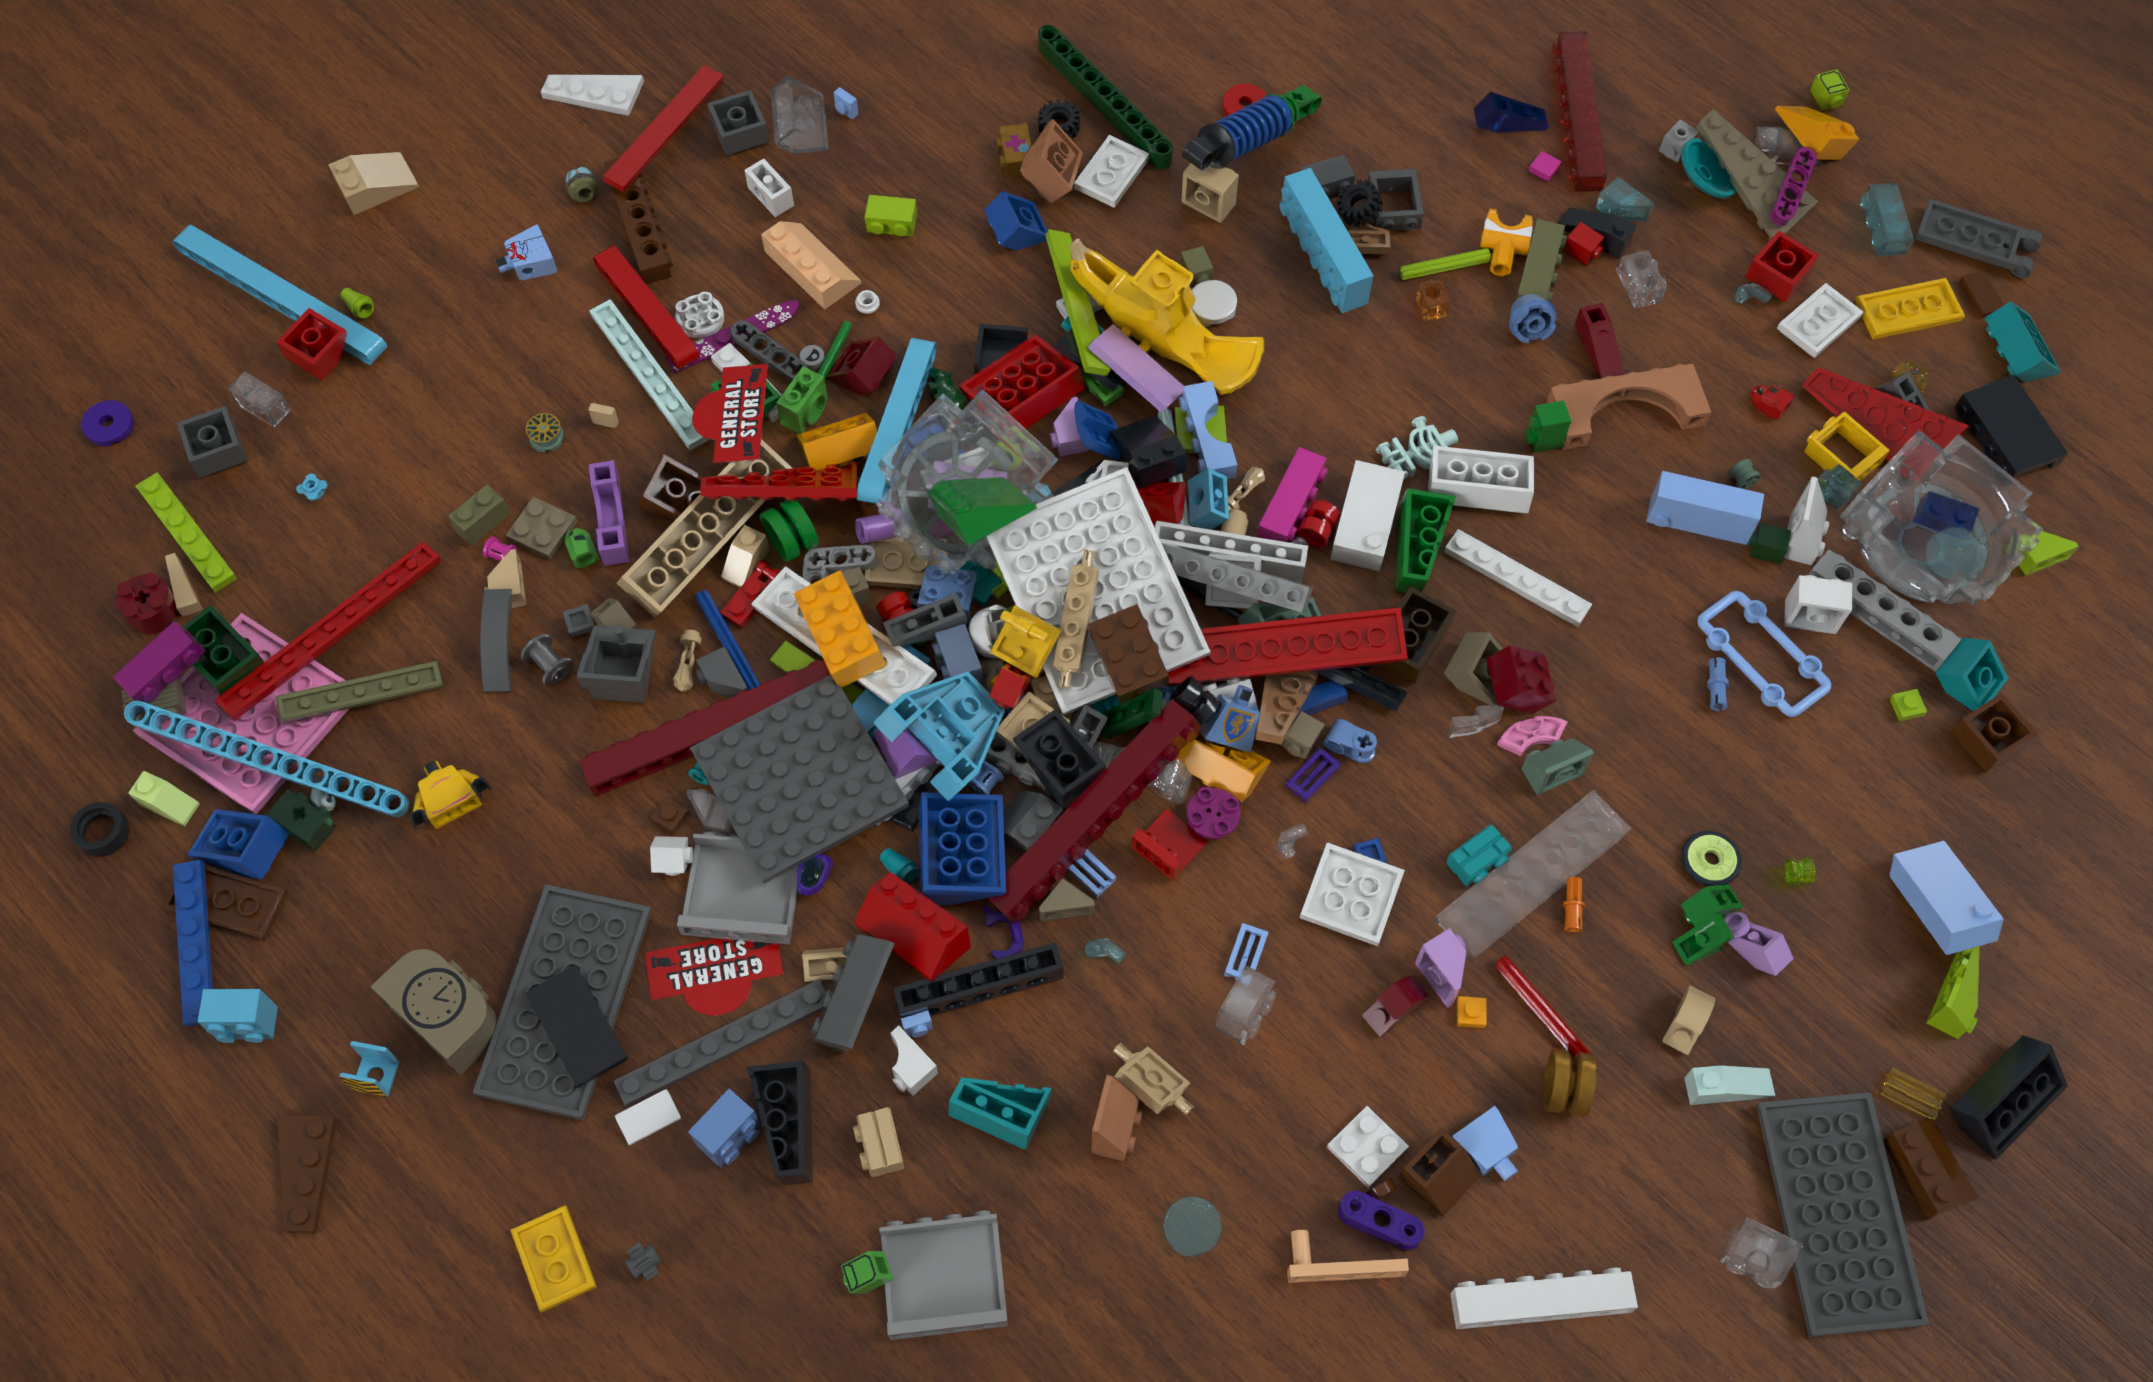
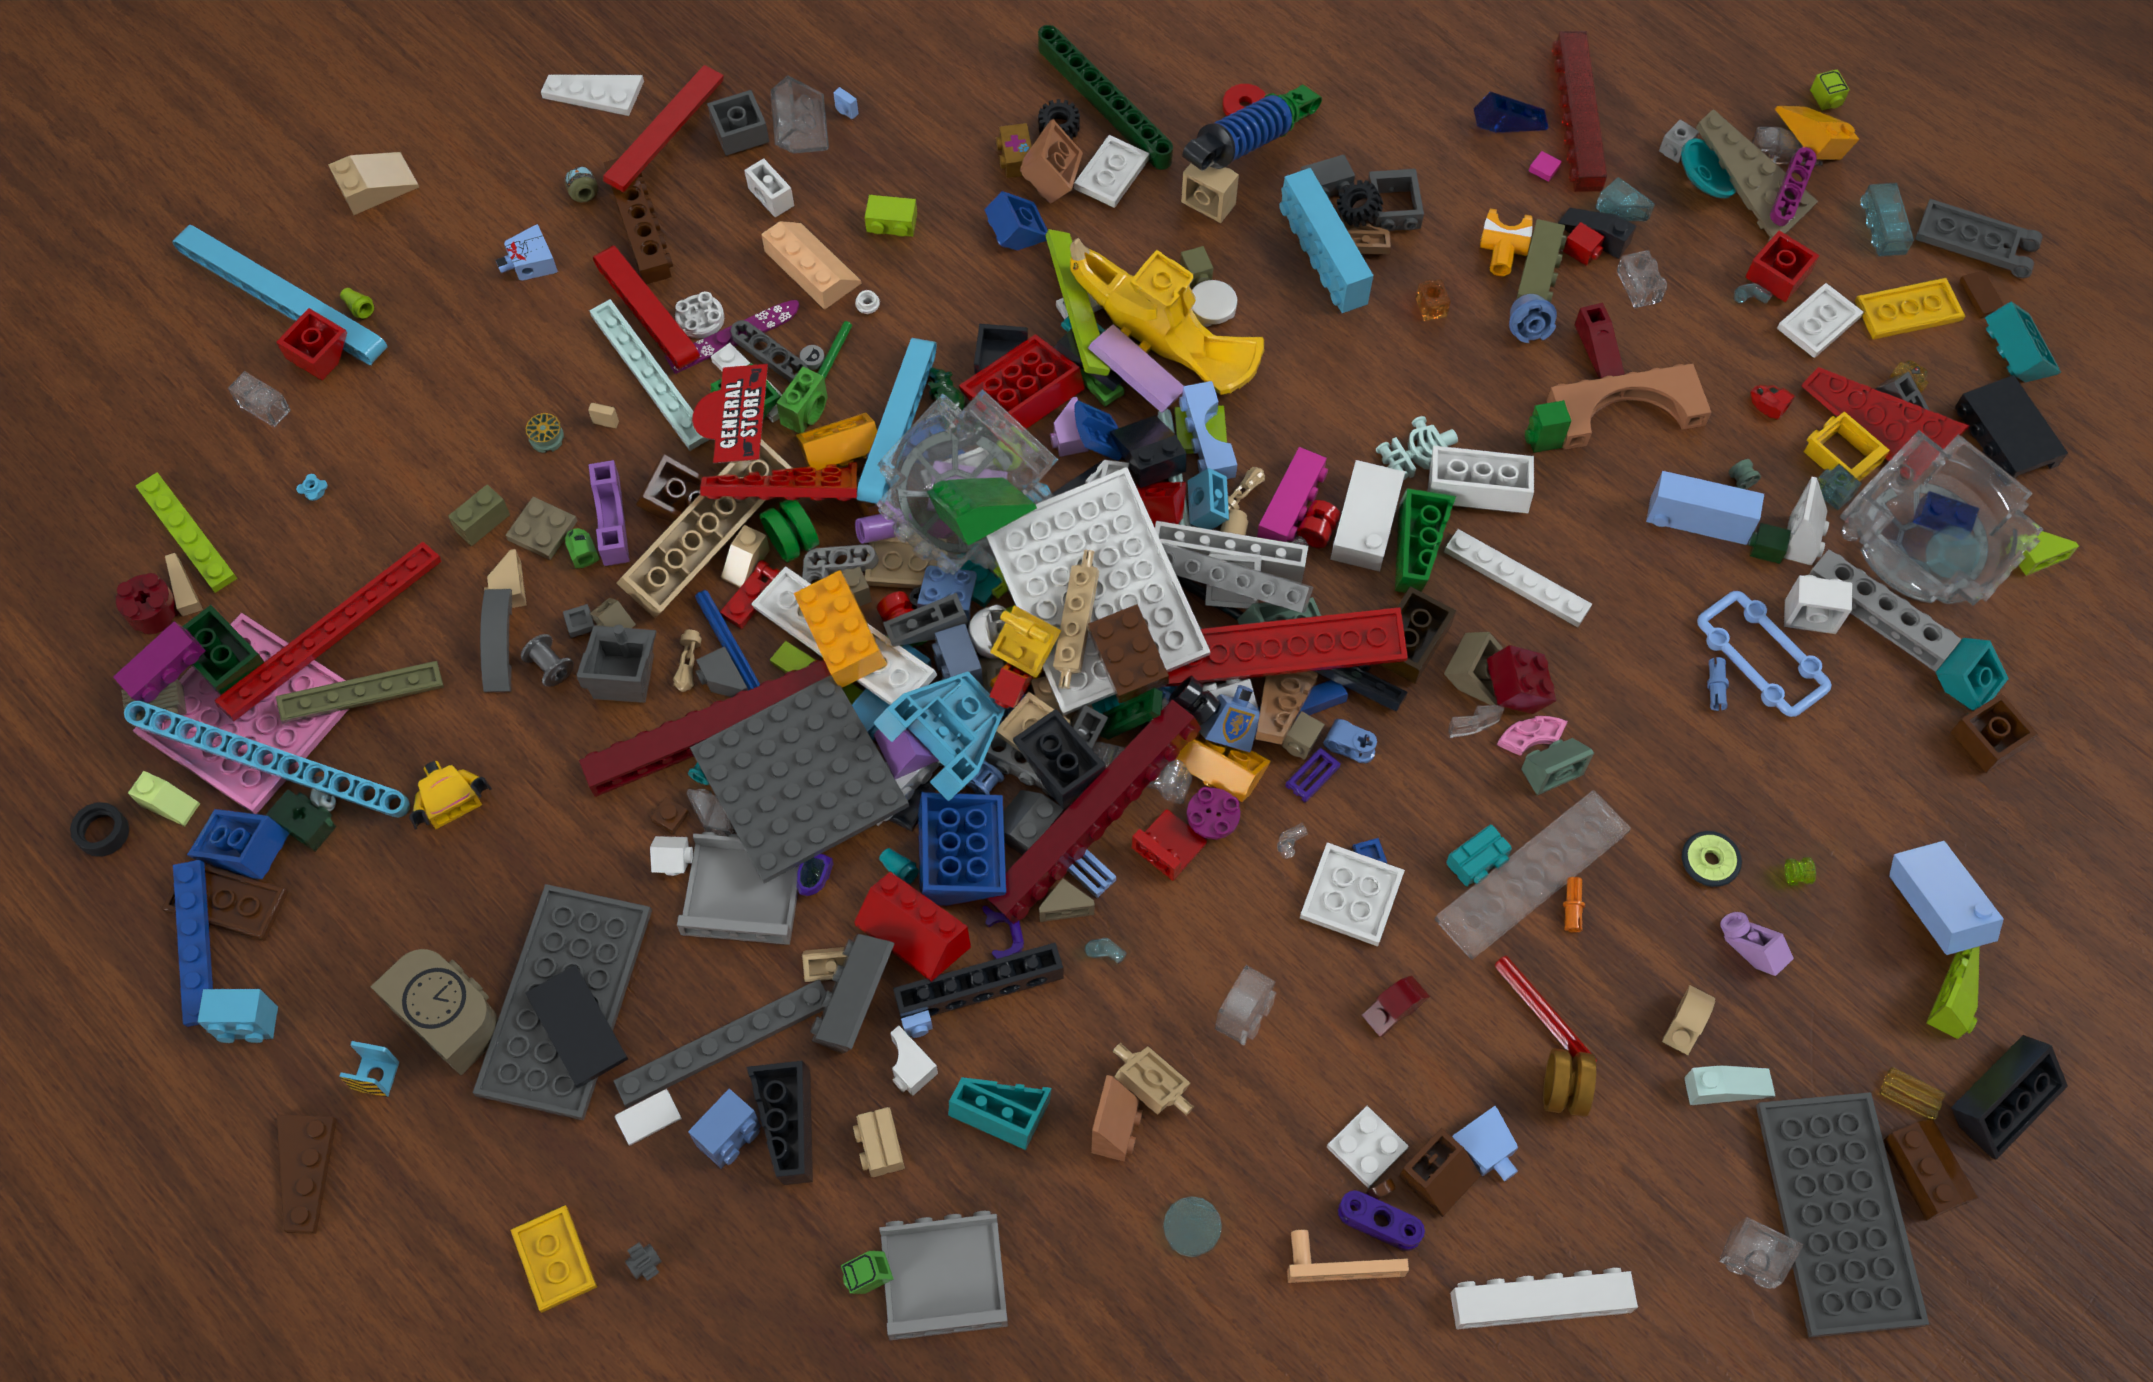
dark purple tile [81,400,134,447] -> none
dark grey brick [177,406,248,478] -> none
dark pink bush [483,536,517,561] -> none
red sticker [645,938,783,1016] -> none
dark red slope [826,336,898,395] -> none
light blue tile [1224,923,1268,985] -> none
lime axle [1399,248,1491,280] -> none
lavender slope [1415,928,1467,1008] -> none
light orange plate [1457,996,1487,1028] -> none
green slope [1672,914,1734,966] -> none
green slope [1680,884,1743,927] -> none
lime plate [1890,689,1927,722] -> none

